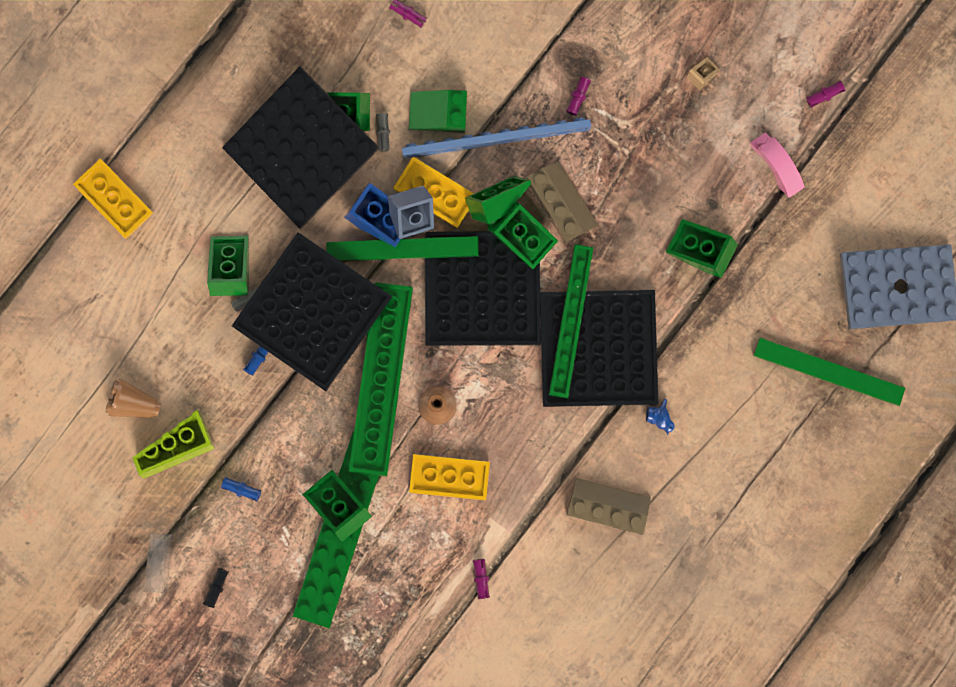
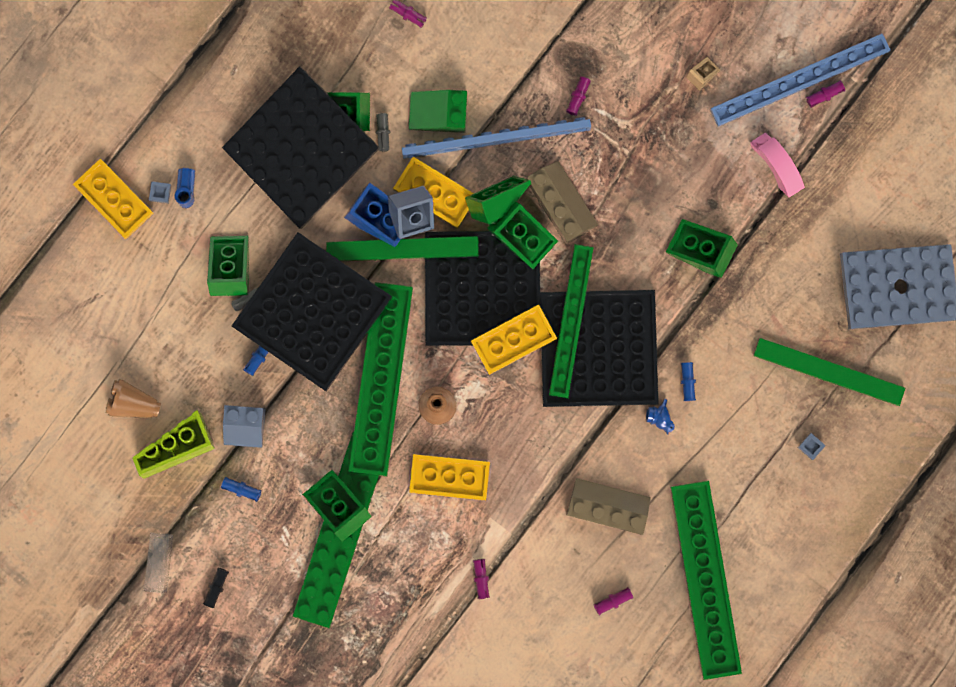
none -> sand blue plate [149,182,172,204]
none -> blue piece [174,168,196,208]
none -> sand blue slope [223,405,266,448]
none -> yellow plate [471,305,557,375]
none -> magenta pin [593,587,633,615]
none -> green plate [670,481,742,680]
none -> blue pin [681,362,696,401]
none -> medium blue plate [710,33,890,127]
none -> sand blue plate [797,433,825,460]

